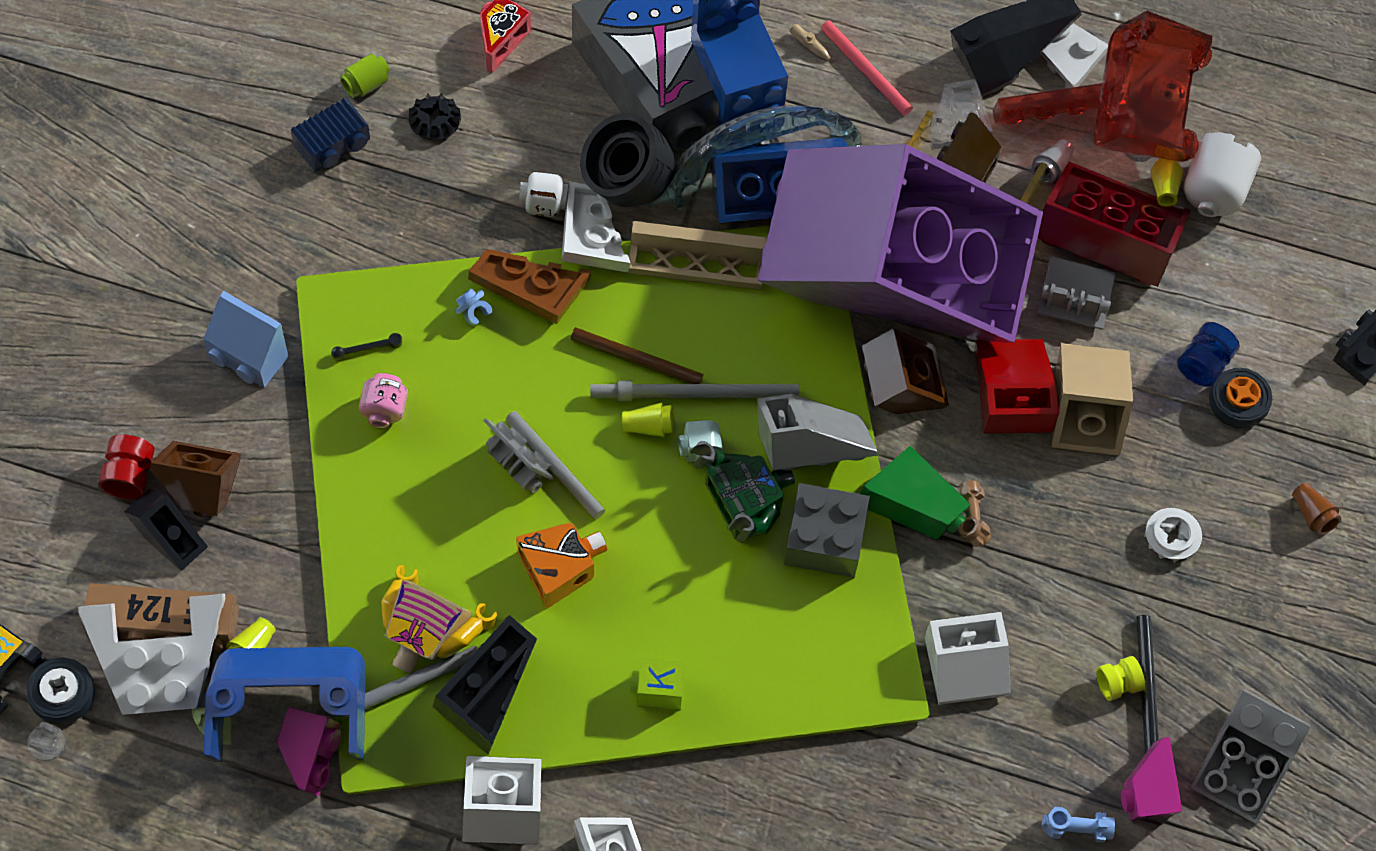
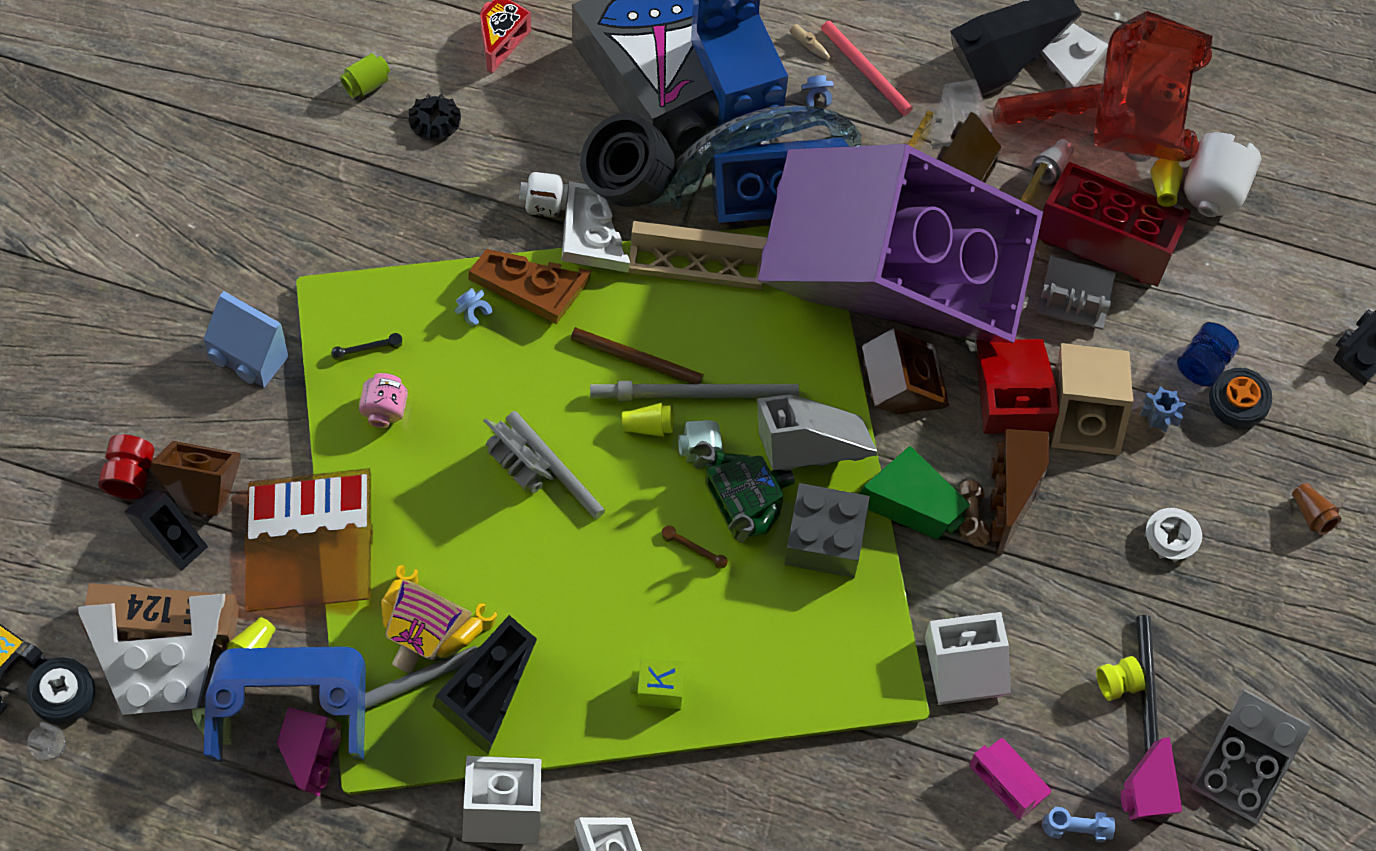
dark blue brick [291,98,370,172] -> none
orange torso [516,523,607,609] -> none
none -> clear orange piece [244,468,373,612]
none -> reddish brown hinge [662,525,728,569]
none -> light blue plate [801,75,834,108]
none -> dark pink panel [969,738,1051,821]
none -> reddish brown slope [990,429,1049,556]
none -> medium blue gear [1140,387,1186,432]

